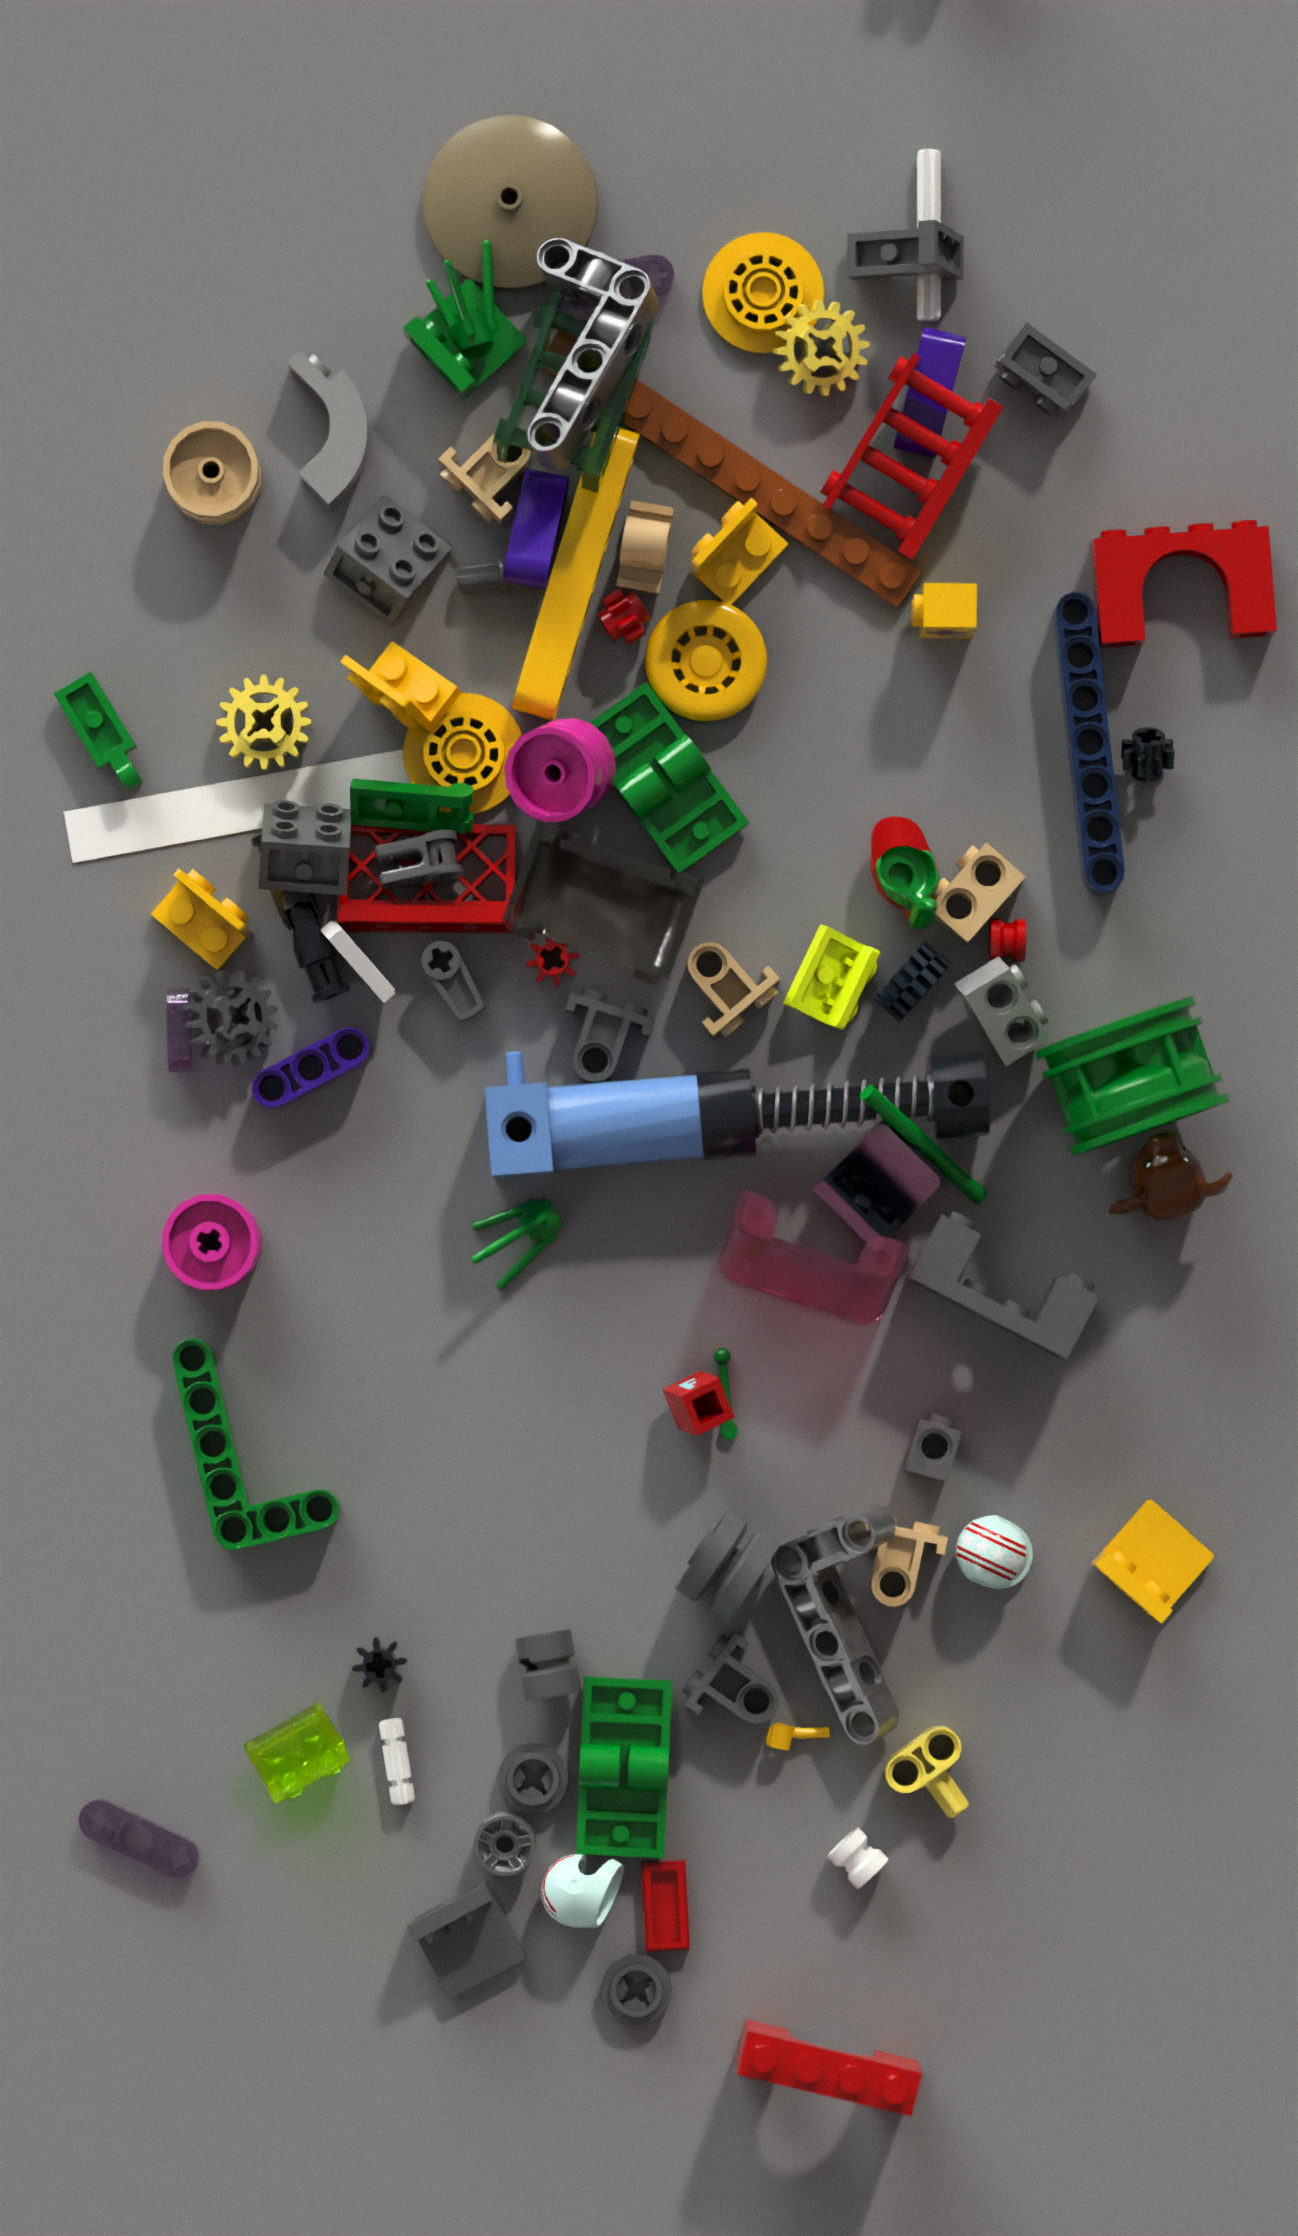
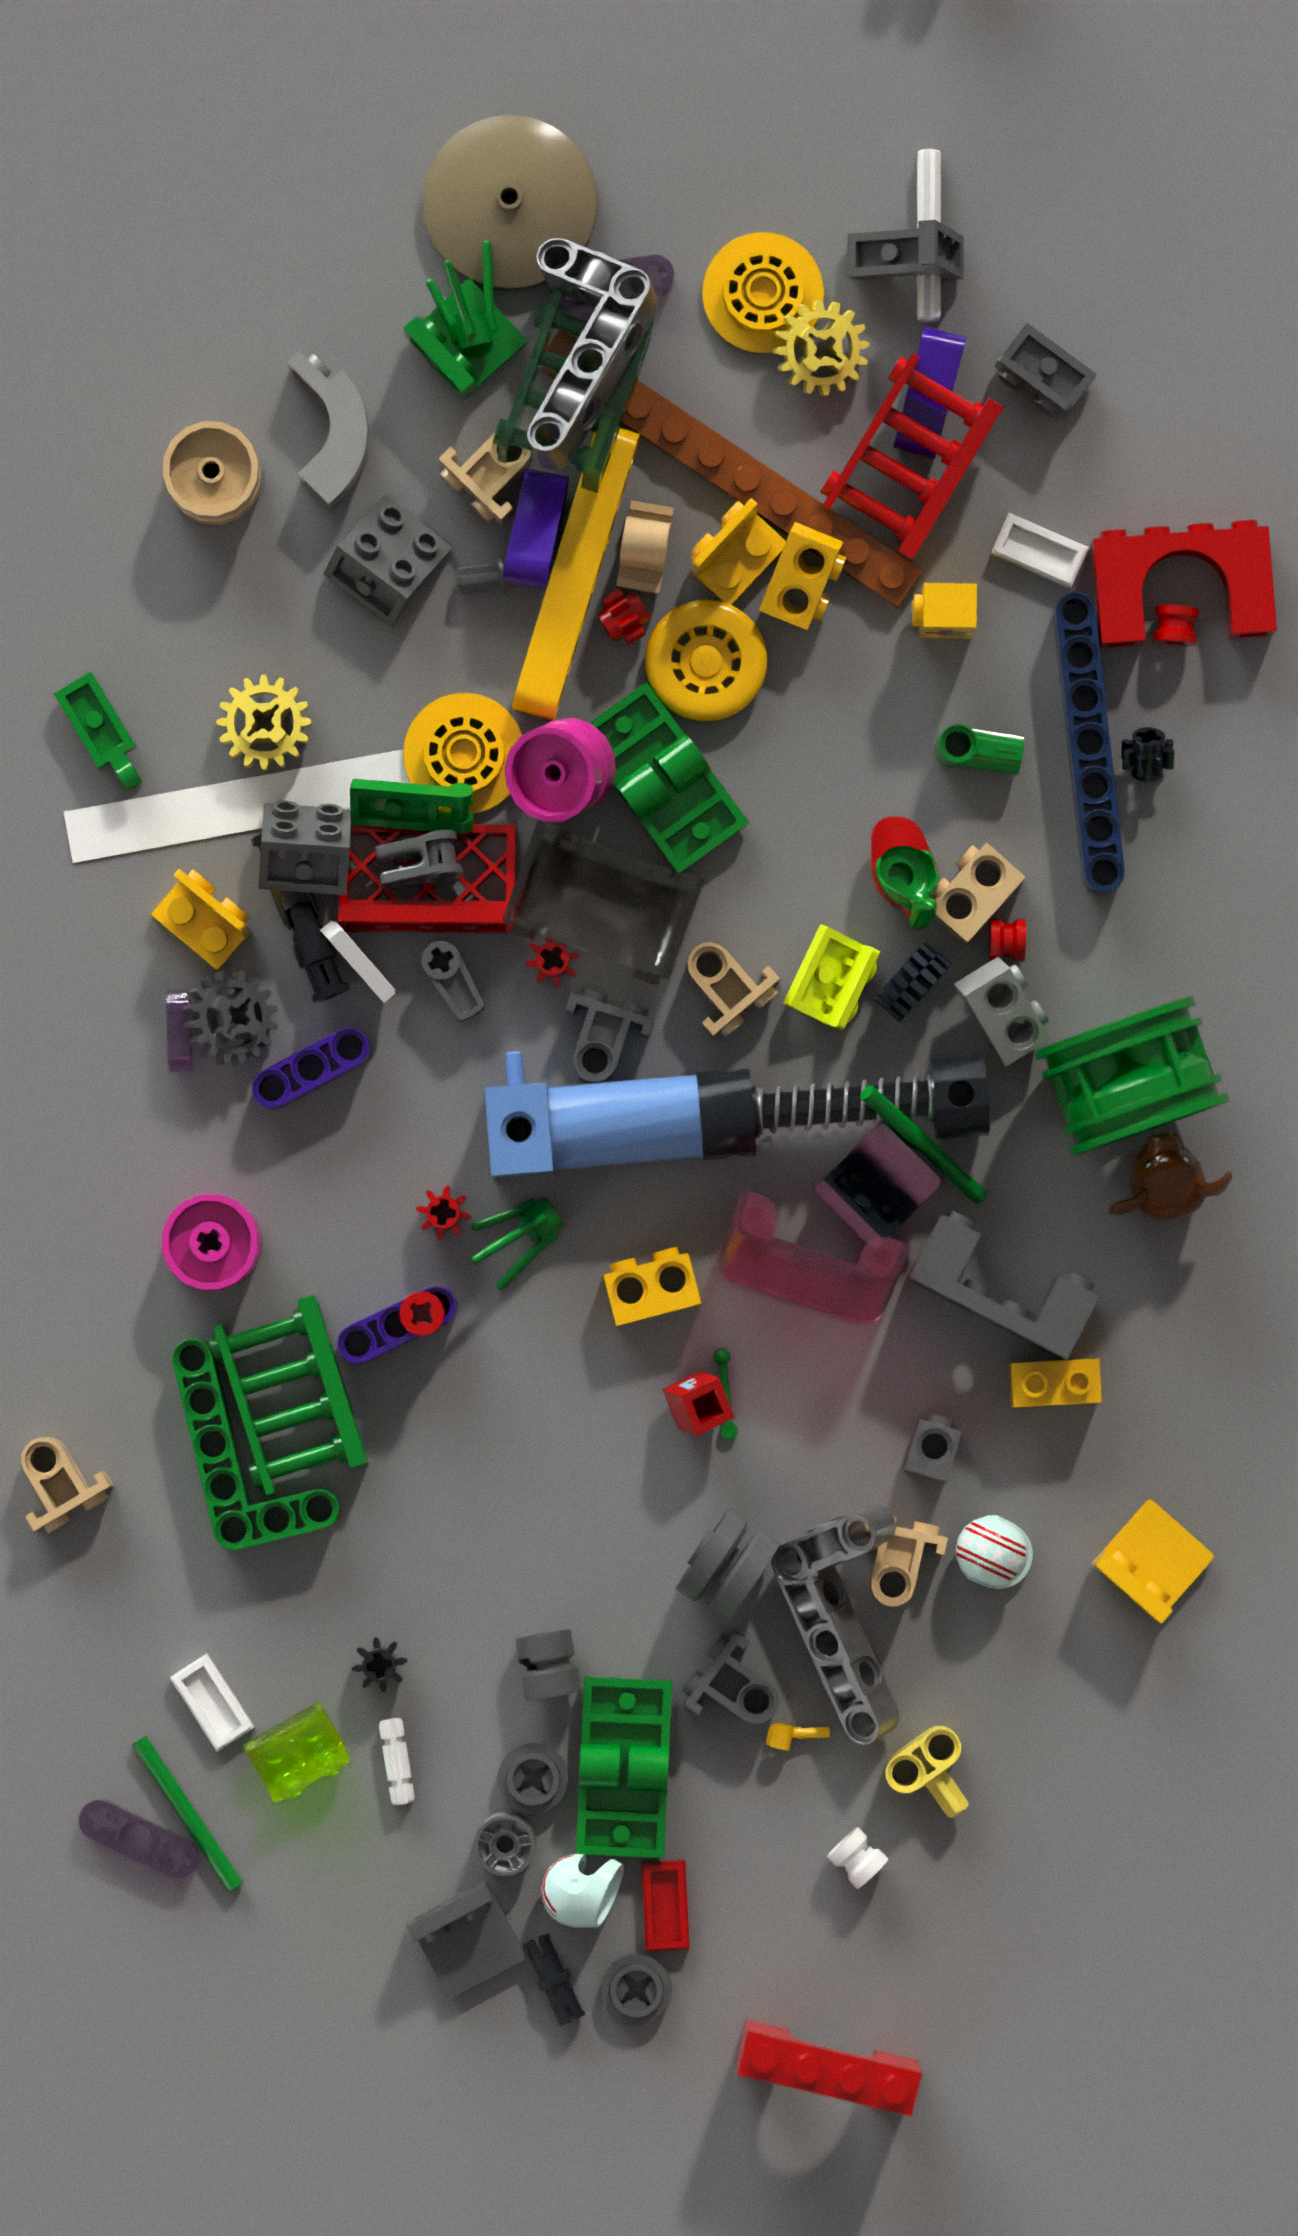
yellow bracket [340,641,462,734] -> none
none -> tan pin [21,1437,114,1534]
none -> green bar [132,1735,243,1892]
none -> white tile [170,1653,255,1752]
none -> green fence [209,1295,369,1495]
none -> dark purple beam [337,1286,458,1364]
none -> red wheel [399,1291,445,1336]
none -> red gear [416,1185,471,1240]
none -> black pin [523,1933,585,2026]
none -> yellow brick [603,1247,702,1326]
none -> yellow brick [759,522,847,630]
none -> green piece [934,724,1024,775]
none -> white tile [991,513,1089,589]
none -> yellow brick [1008,1358,1102,1407]
none -> red wheel [1153,605,1199,646]

